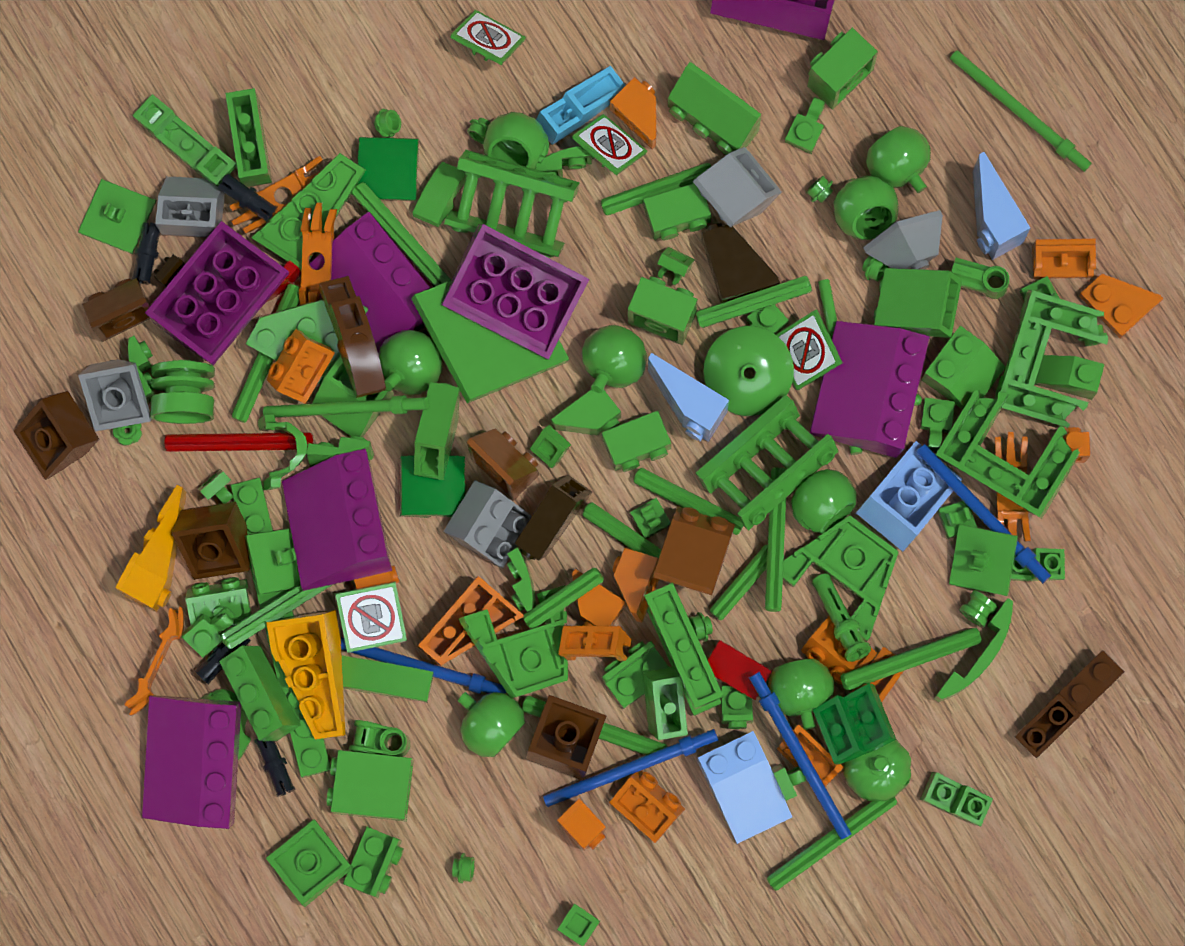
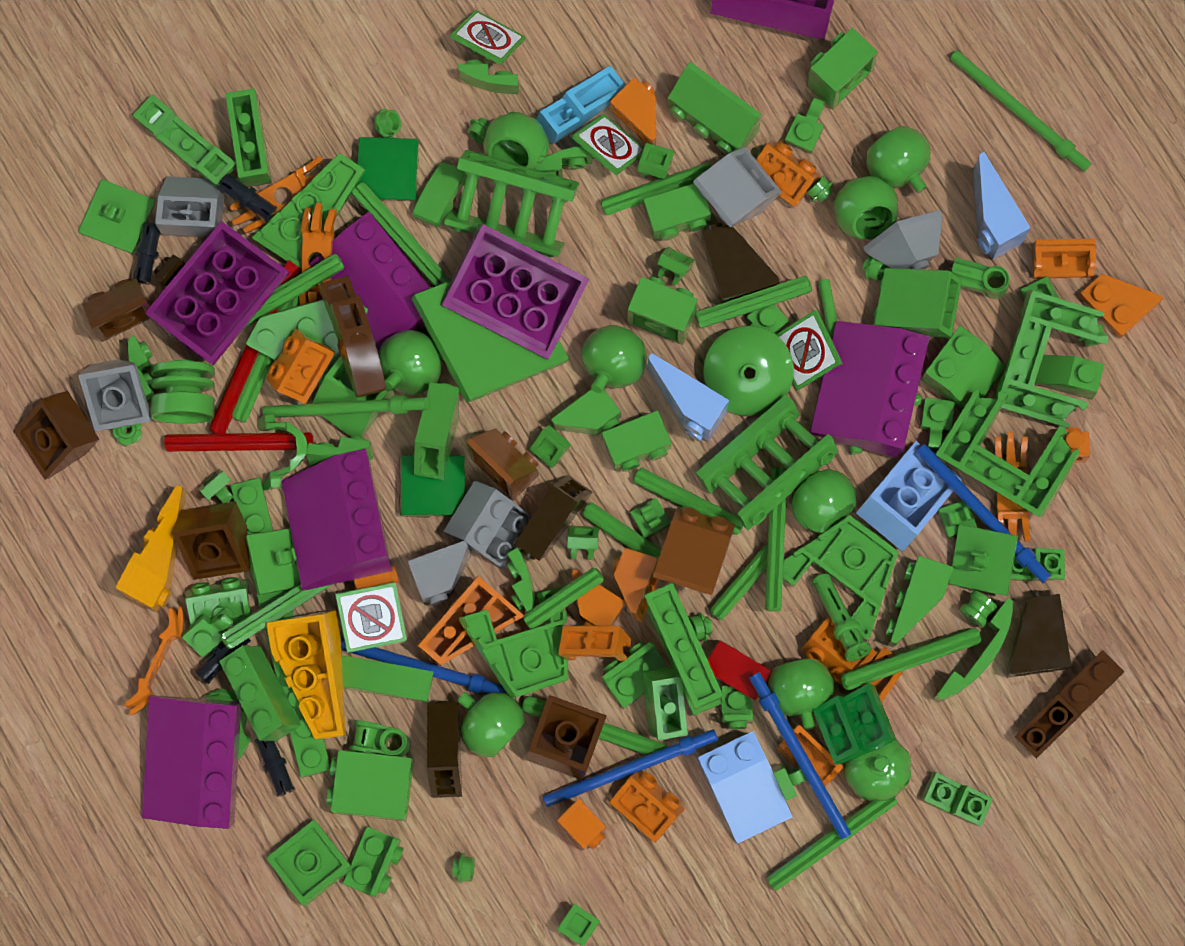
none -> red axle [209,308,278,434]
none -> bright green axle [246,254,344,327]
none -> light grey slope [408,540,471,606]
none -> dark brown slope [427,701,462,798]
none -> bright green slope [458,60,519,94]
none -> bright green tile [567,526,599,560]
none -> bright green tile [637,143,674,180]
none -> orange bracket [756,141,821,207]
none -> bright green slope [885,556,954,647]
none -> dark brown slope [1006,590,1072,678]

